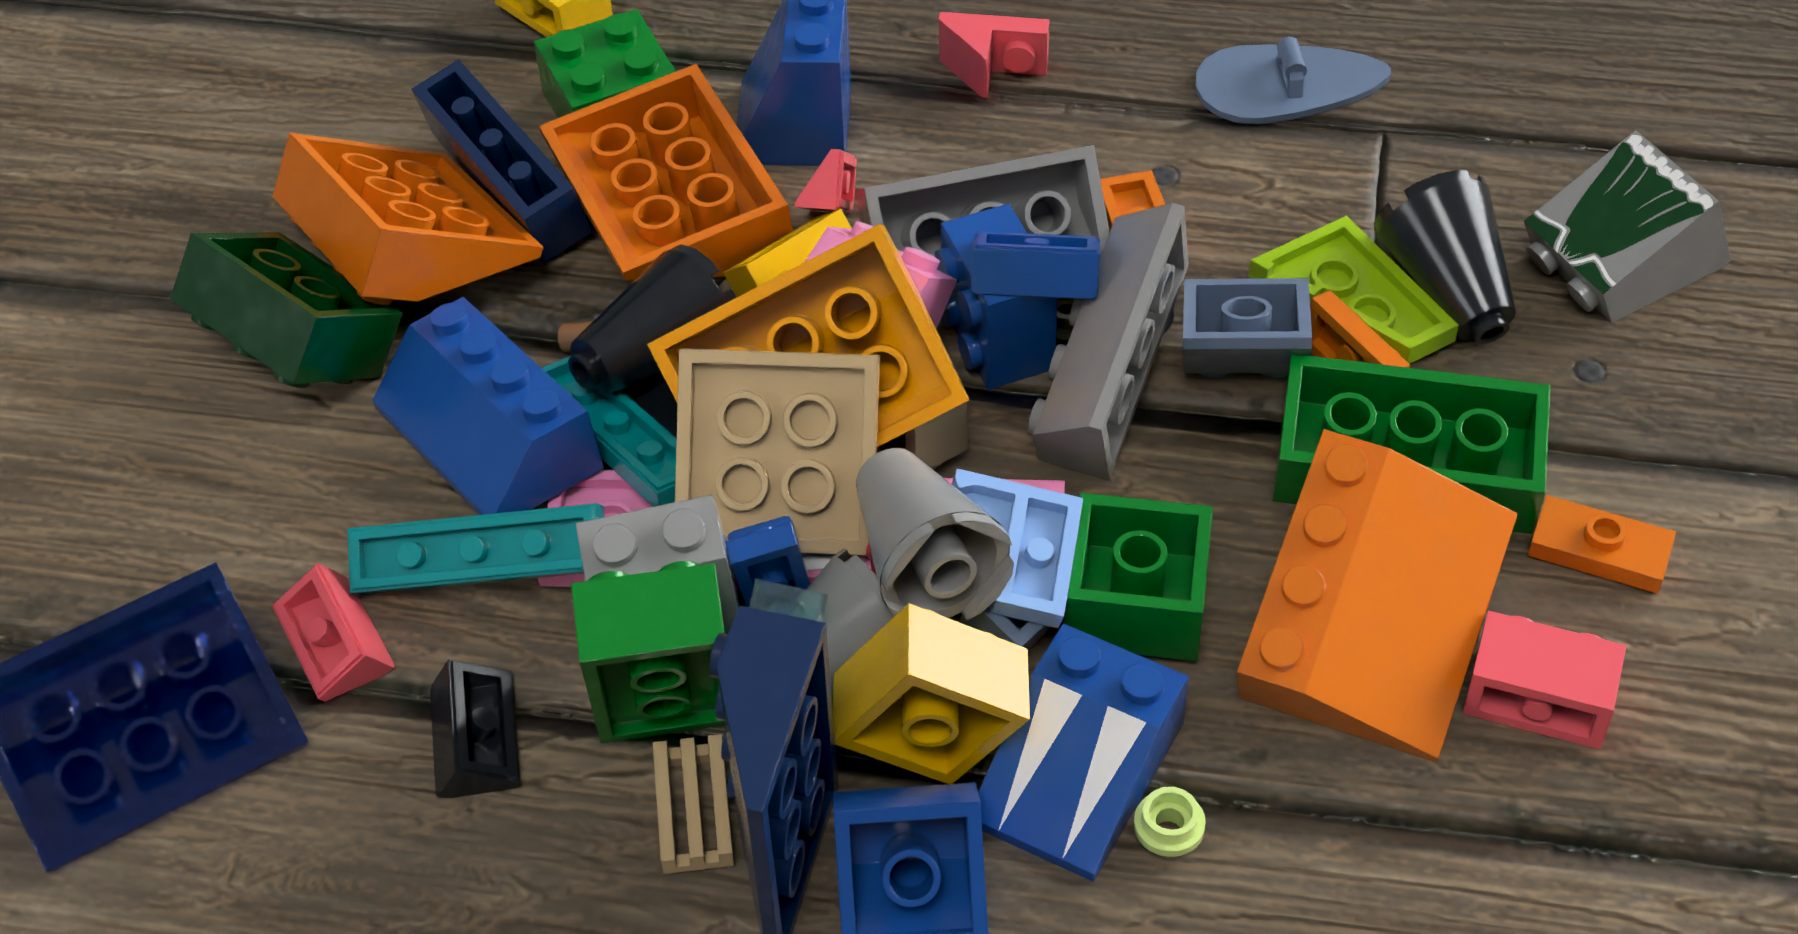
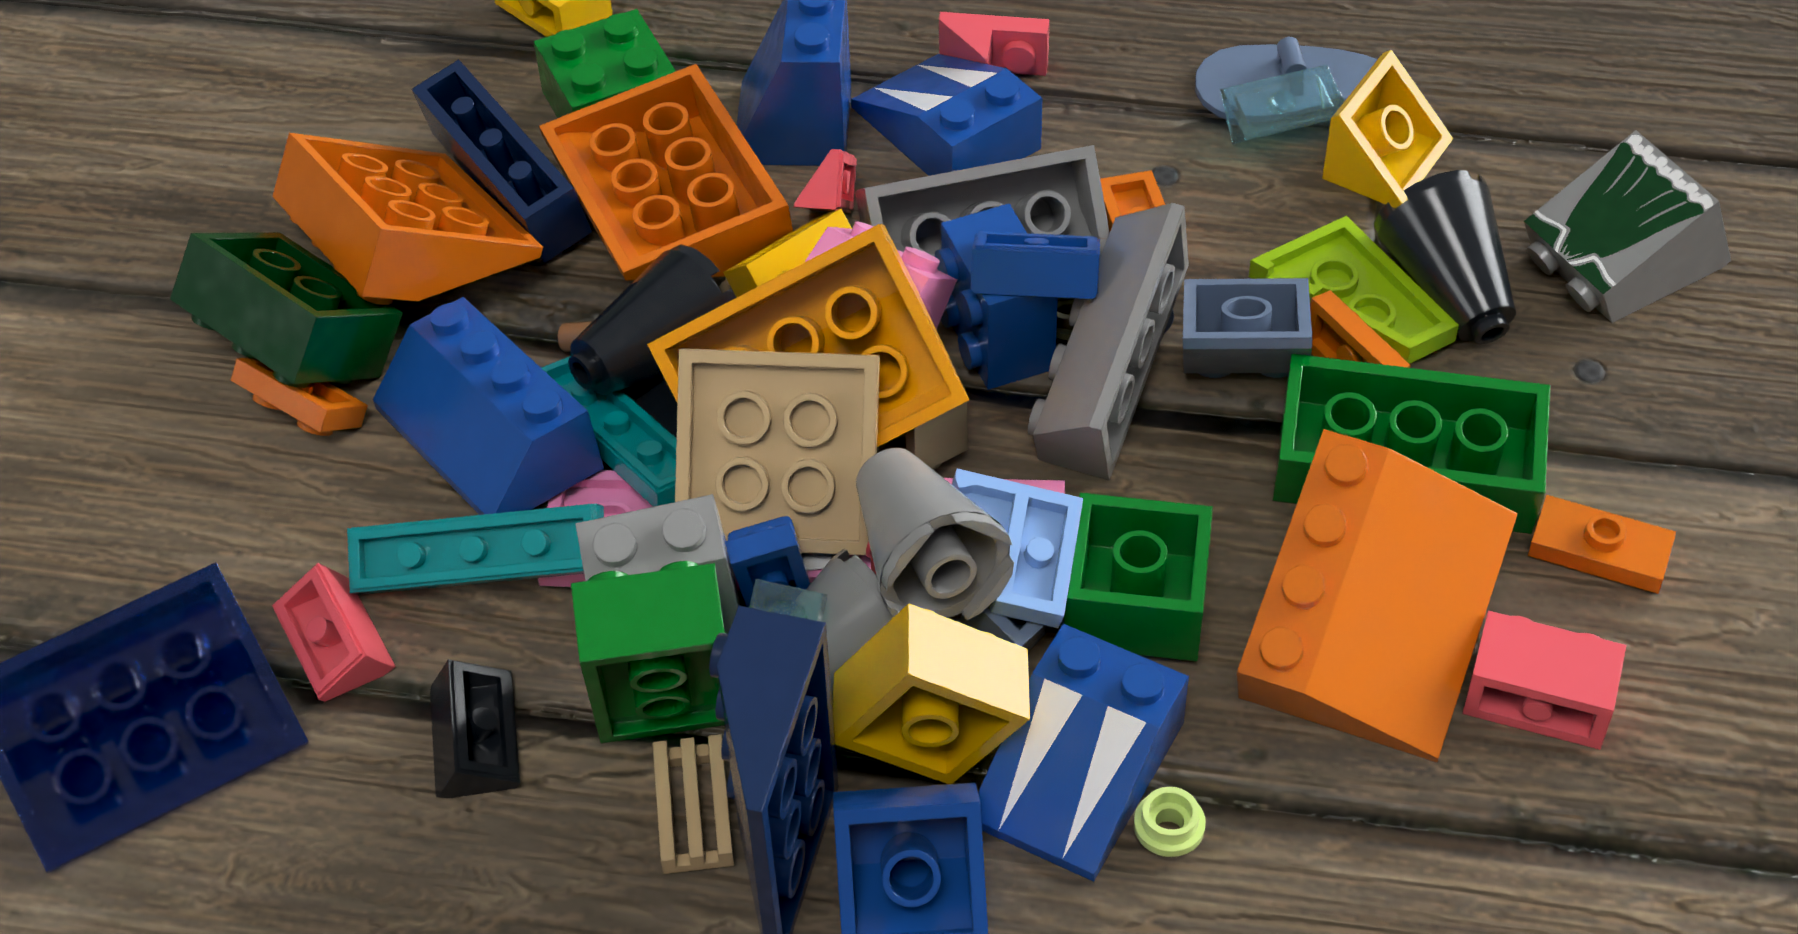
none -> orange plate [230,357,368,436]
none -> blue slope [851,54,1043,176]
none -> clear light blue slope [1220,65,1344,145]
none -> yellow slope [1322,50,1453,208]

